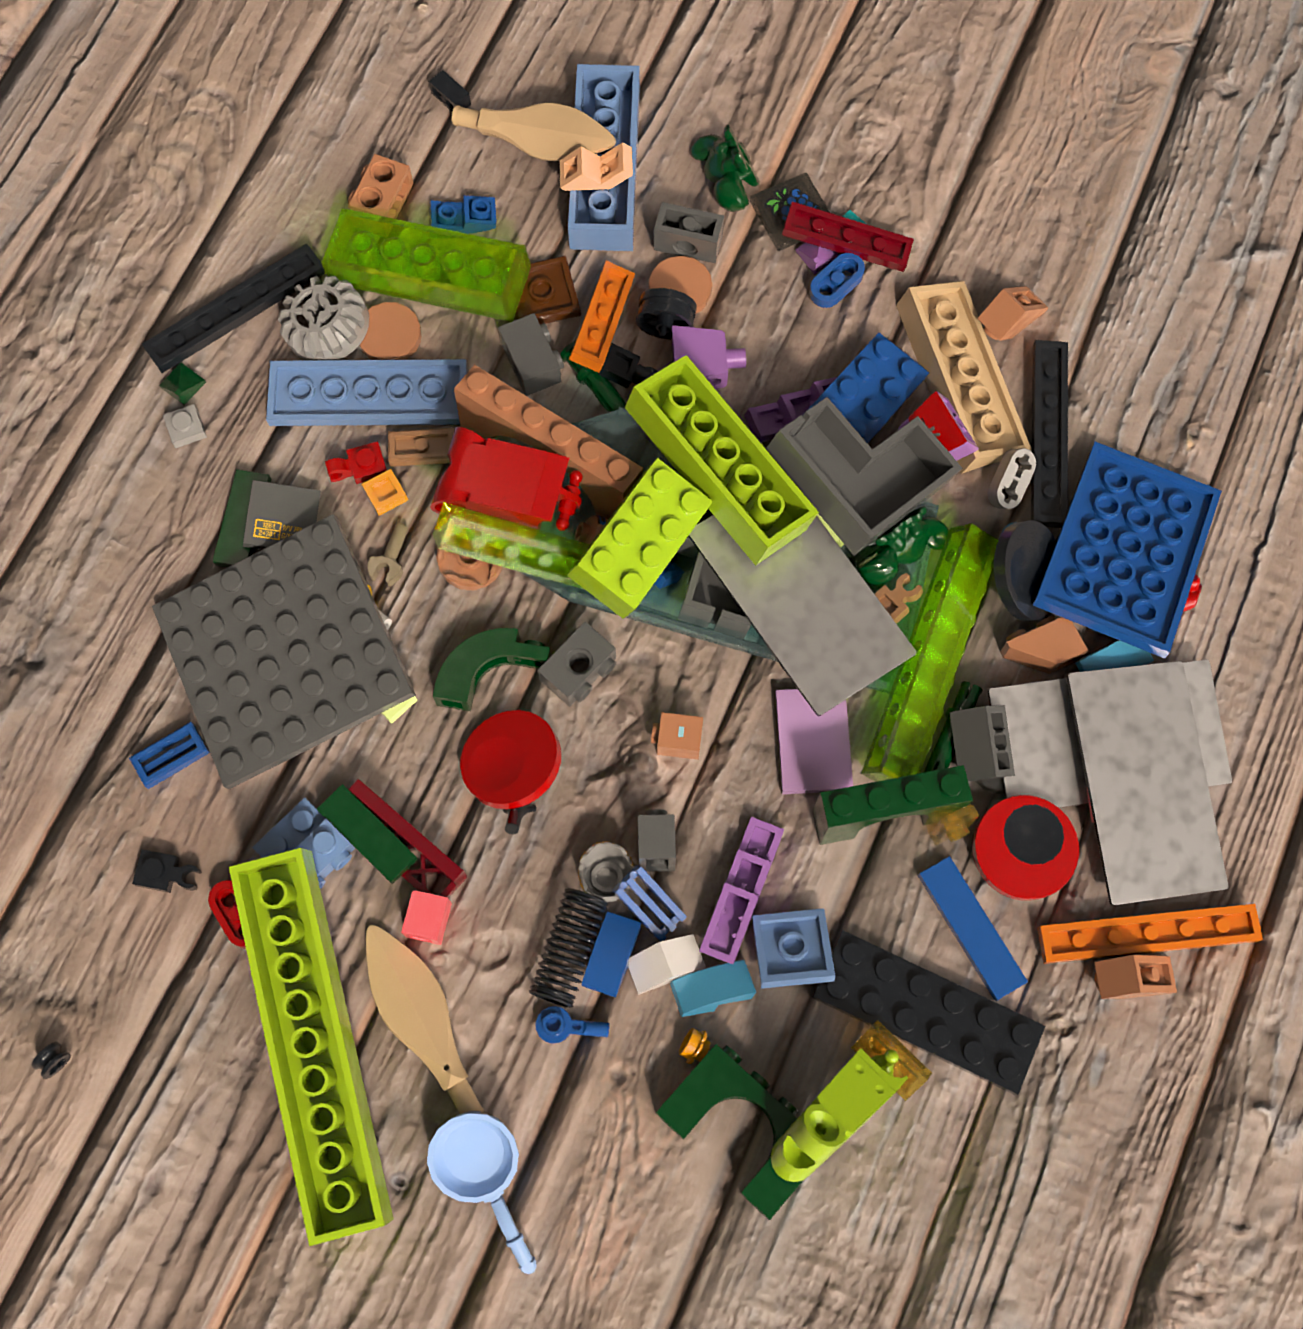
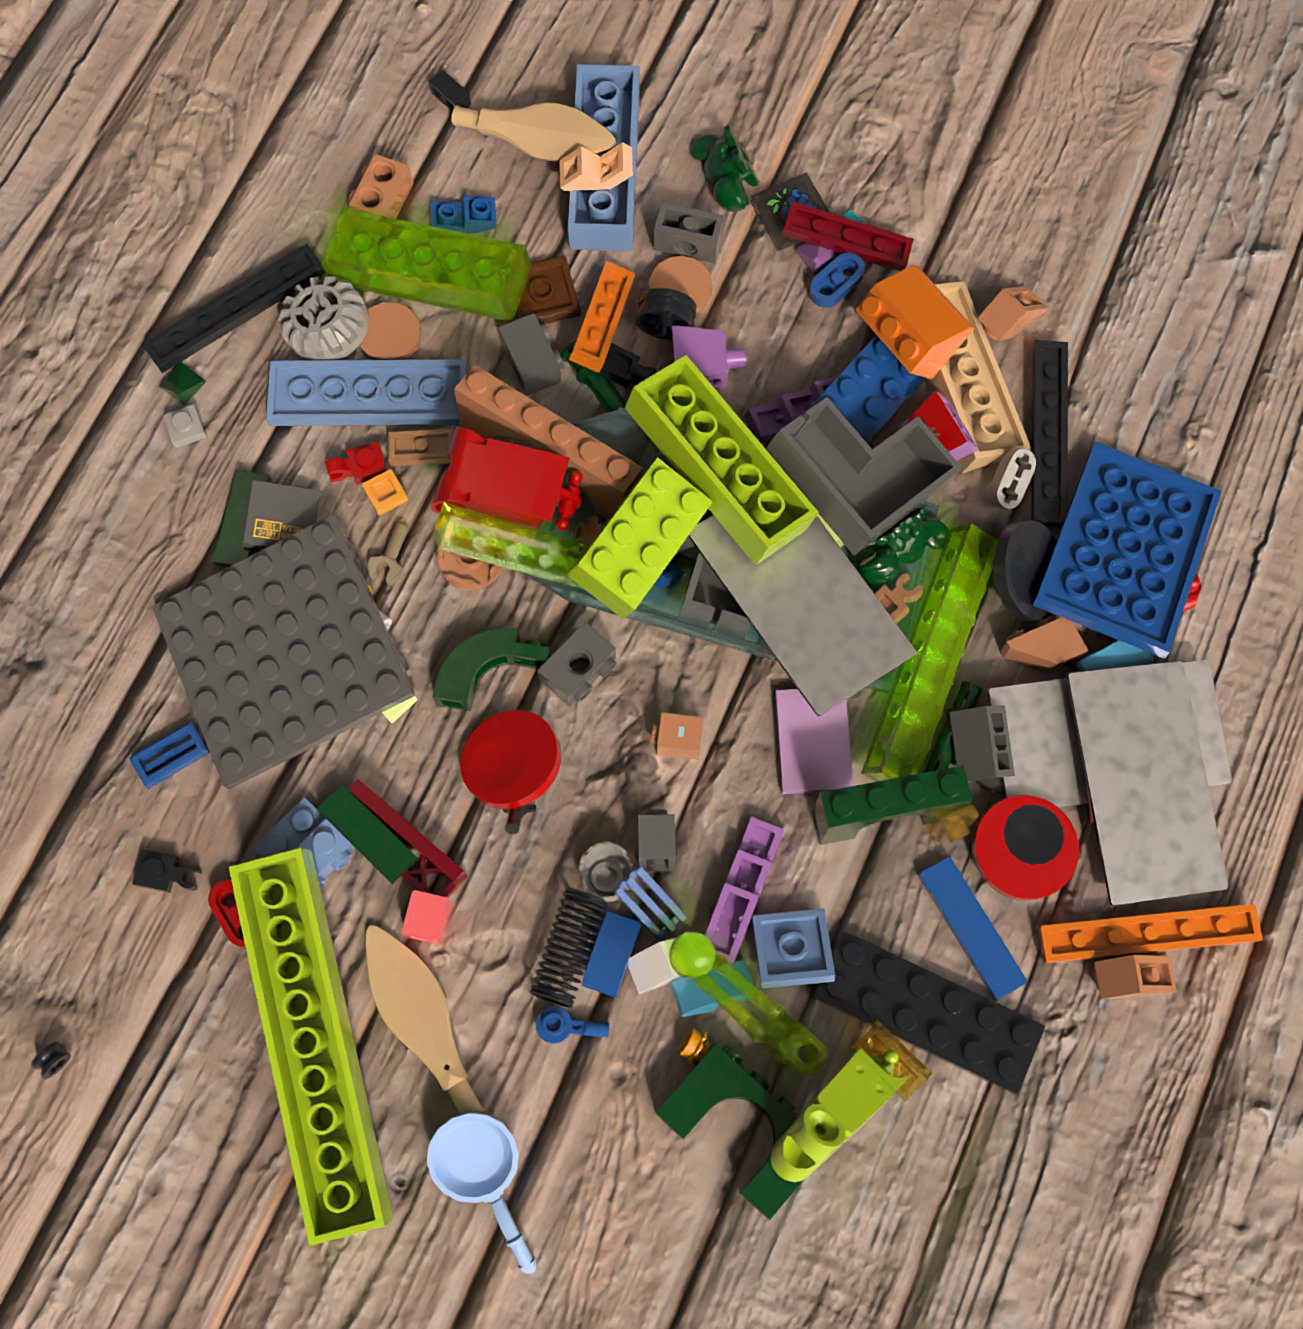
none -> clear neon green piece [669,931,827,1076]
none -> orange slope [855,265,974,379]

